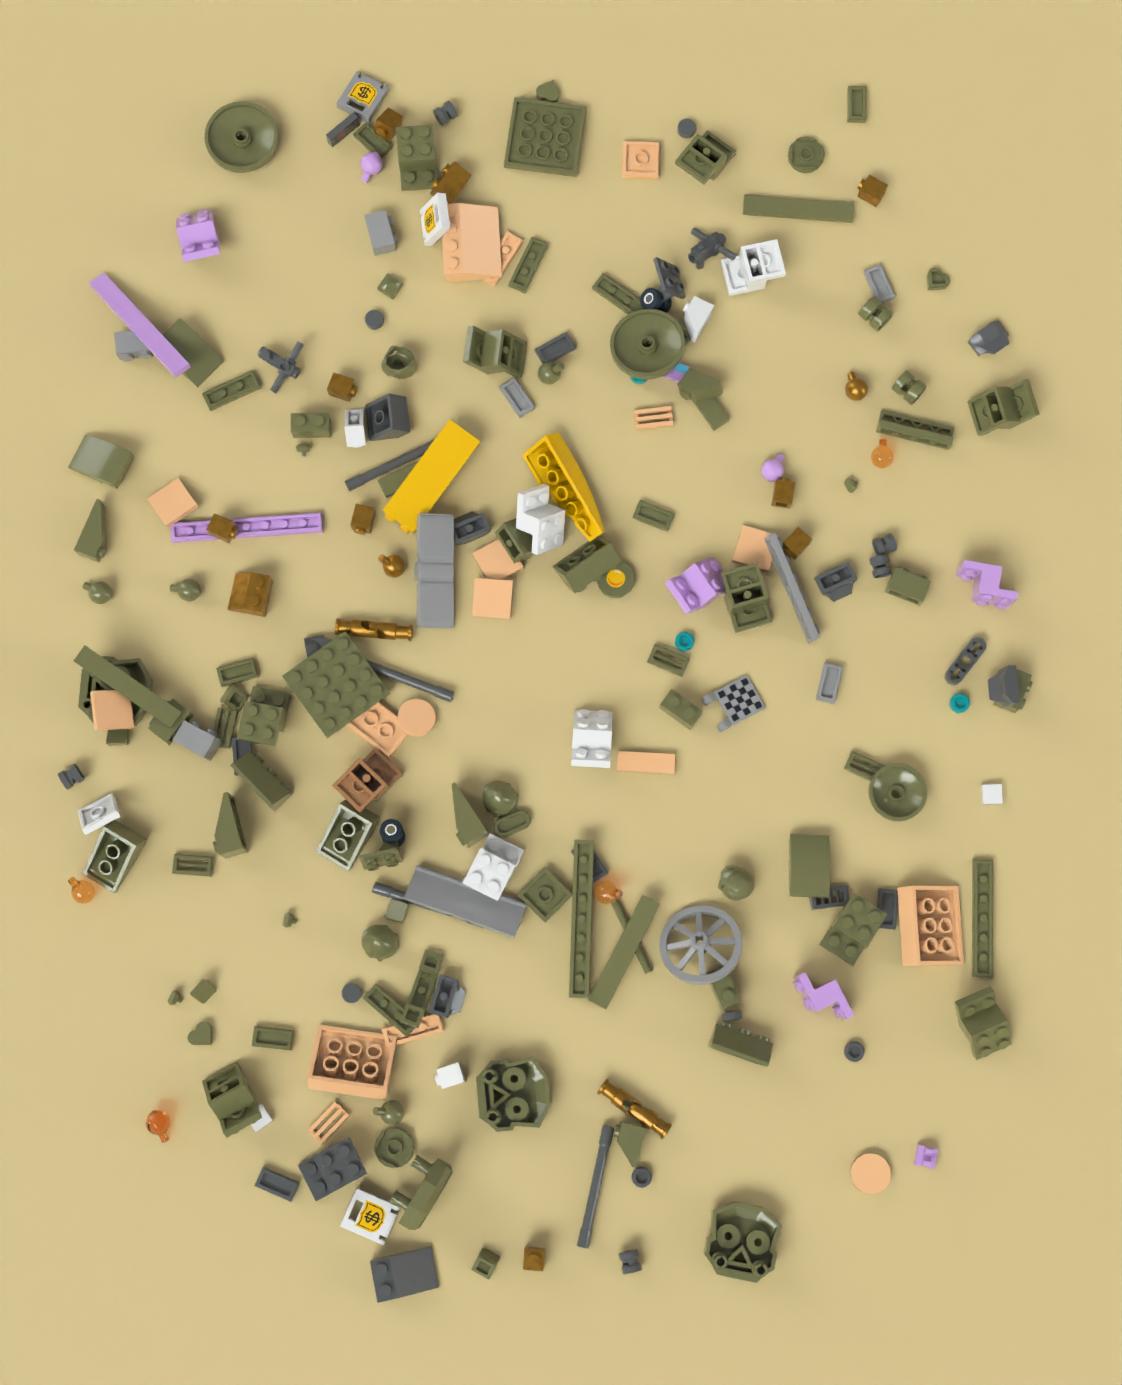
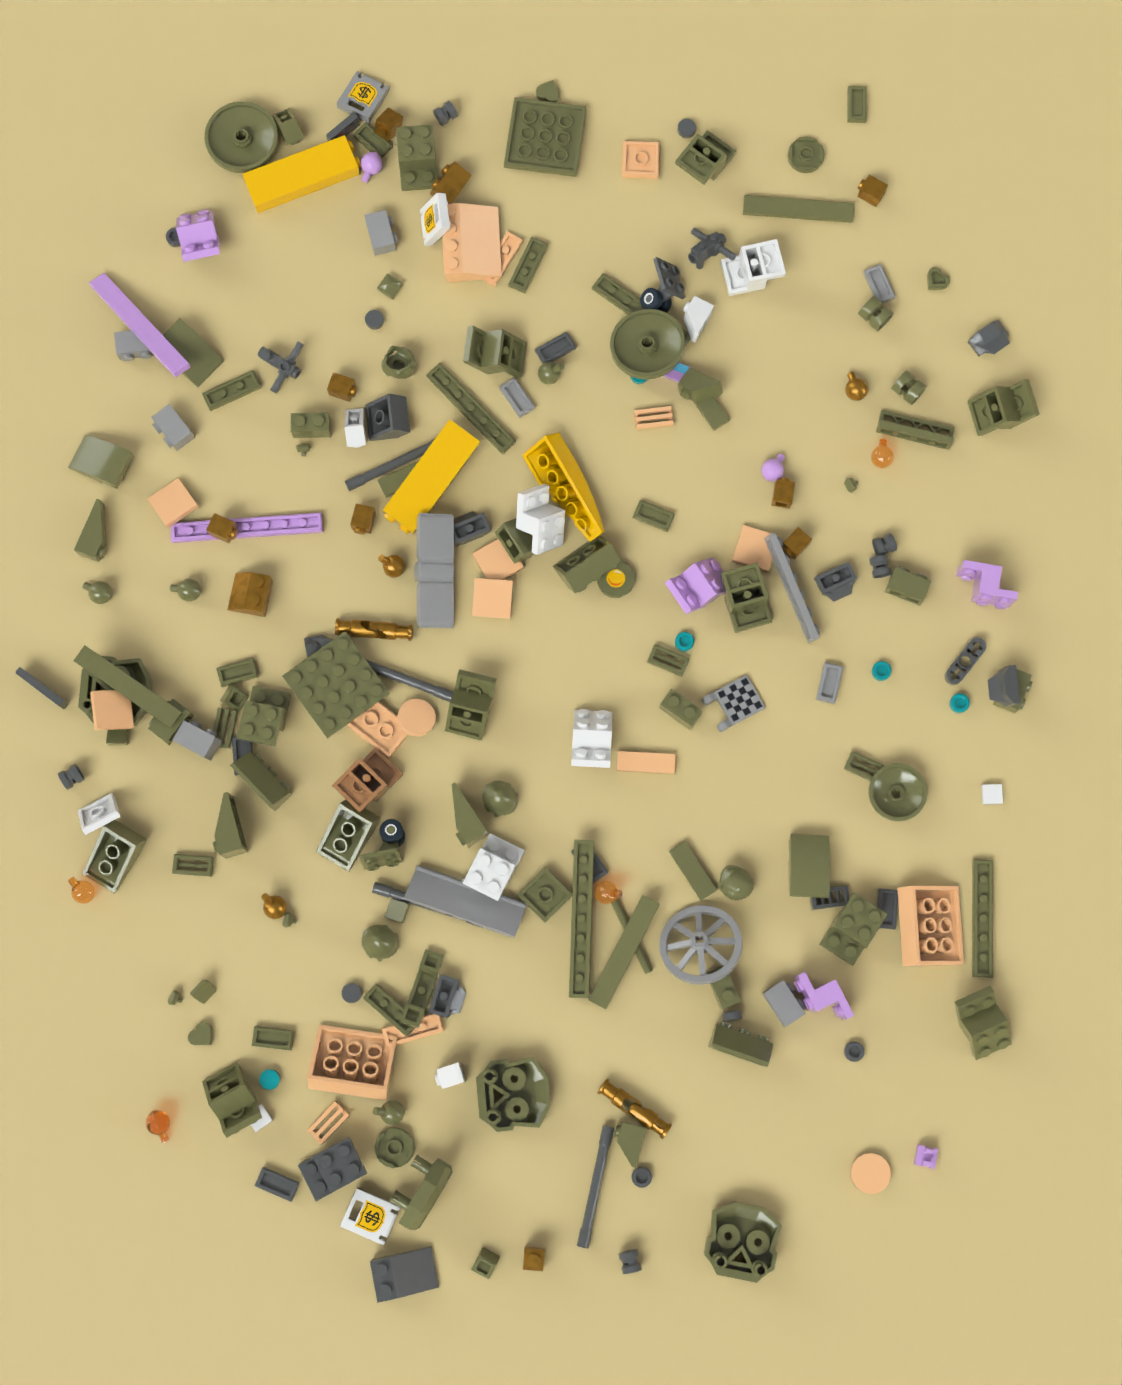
olive tile [494,810,531,838] -> none
none -> dark grey tile [16,667,68,709]
none -> light grey brick [151,404,195,451]
none -> dark grey tile [166,227,181,247]
none -> yellow brick [242,135,361,213]
none -> teal tile [259,1070,280,1090]
none -> pearl gold piece [261,893,287,919]
none -> olive slope [273,108,304,145]
none -> olive tile [426,363,516,455]
none -> olive bracket [445,669,497,741]
none -> olive tile [669,841,717,901]
none -> light grey brick [762,980,806,1027]
none -> teal tile [871,661,891,681]

